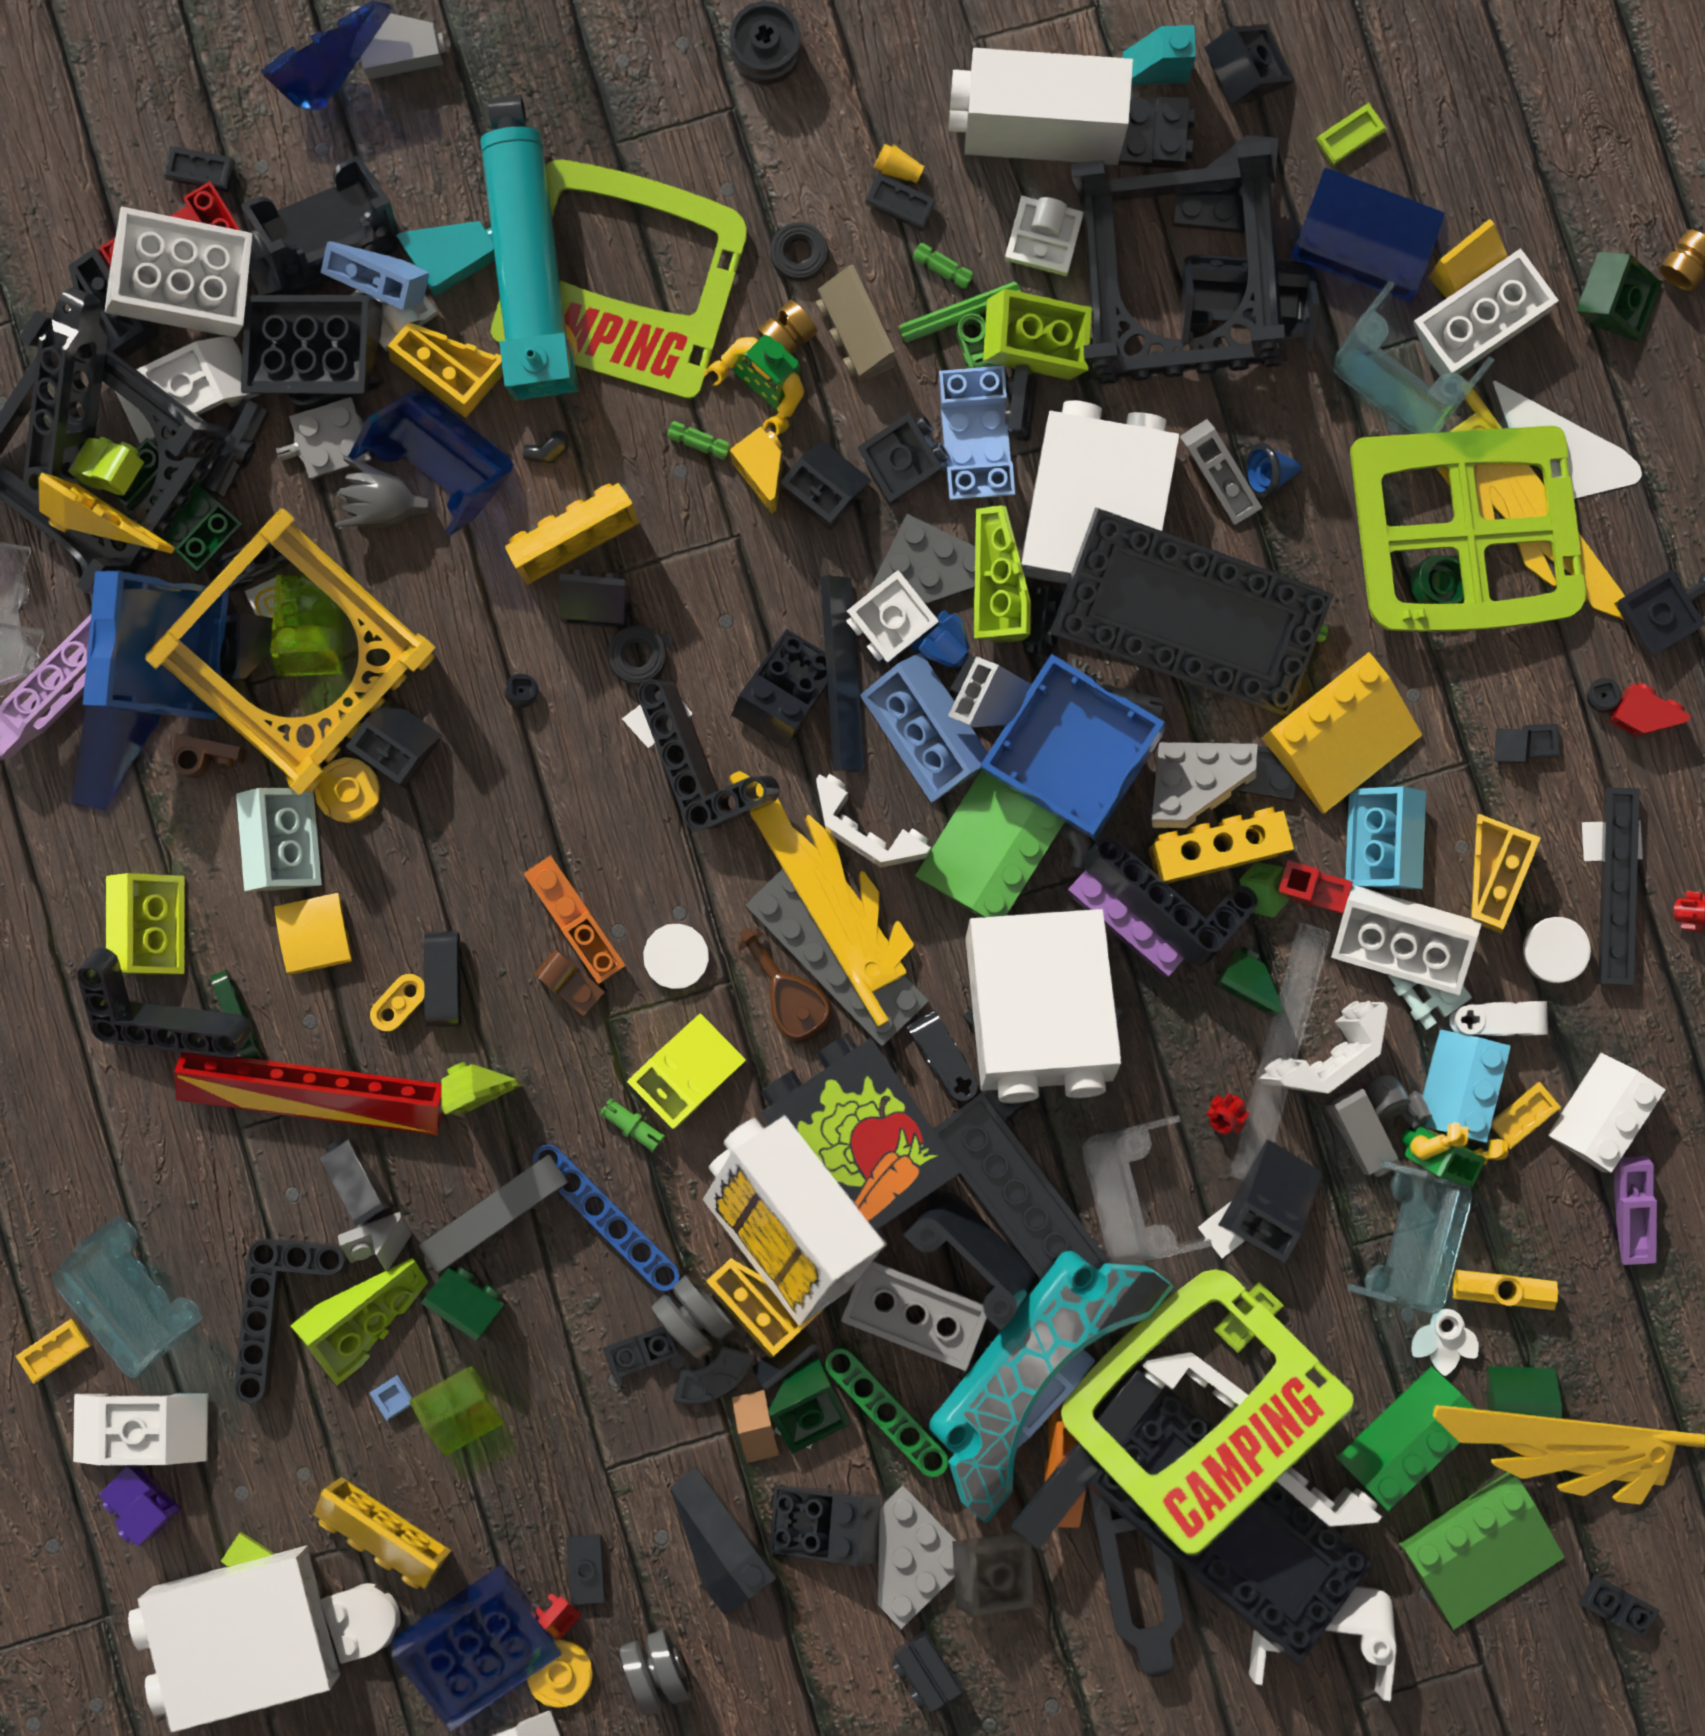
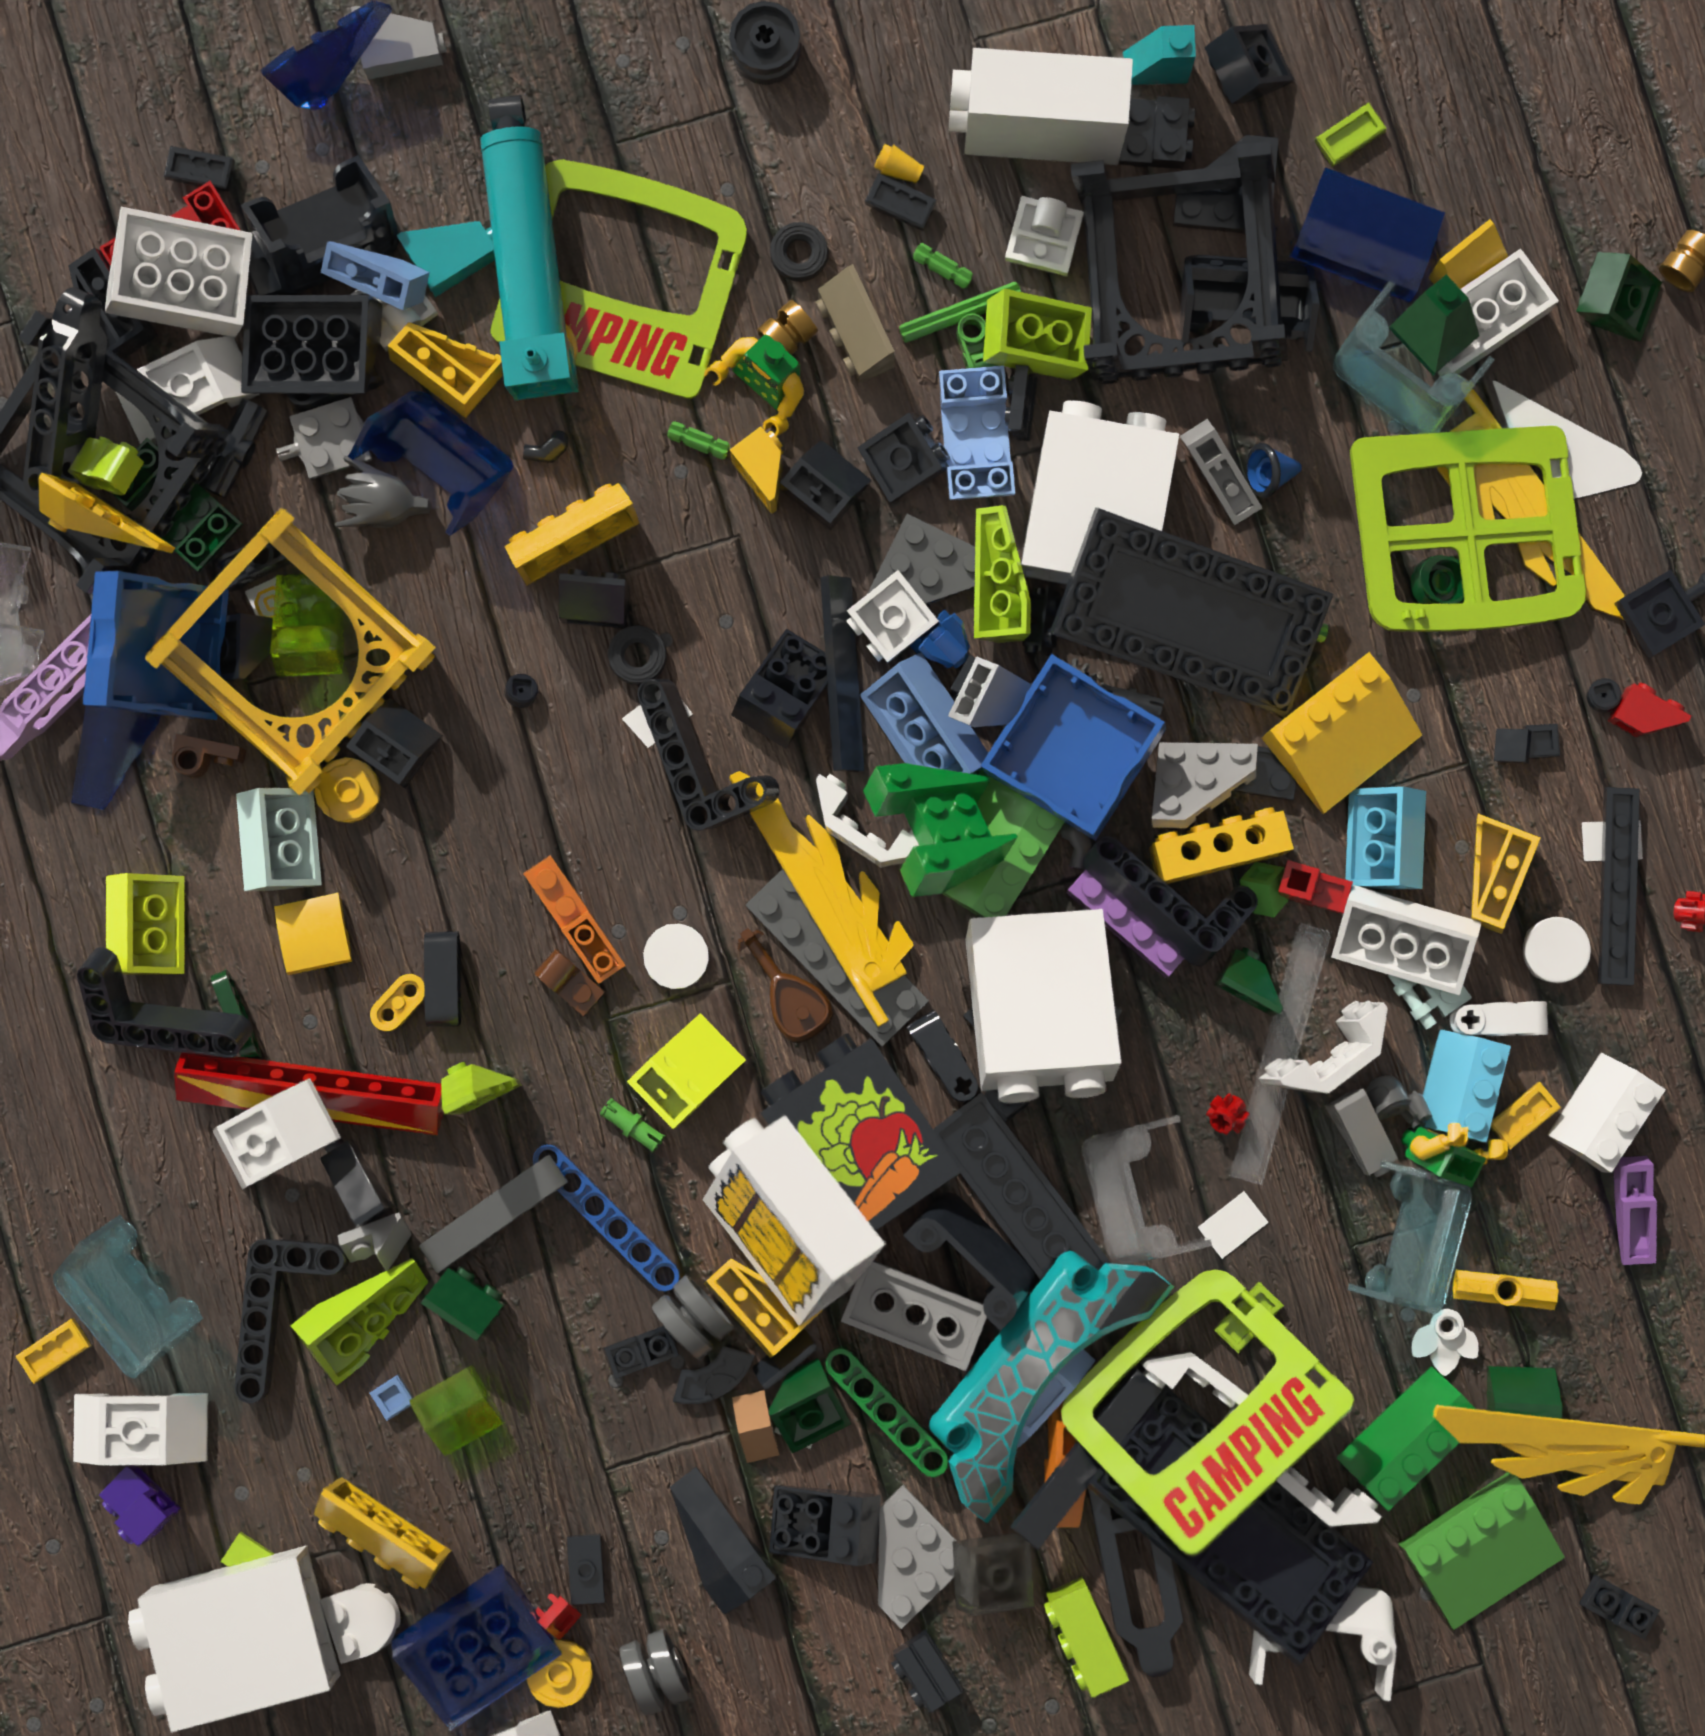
black slope [1218,1139,1323,1263] -> none
none -> white slope [213,1078,341,1190]
none -> green wedge [863,763,1018,897]
none -> lime brick [1043,1577,1129,1698]
none -> dark green slope [1389,274,1480,376]

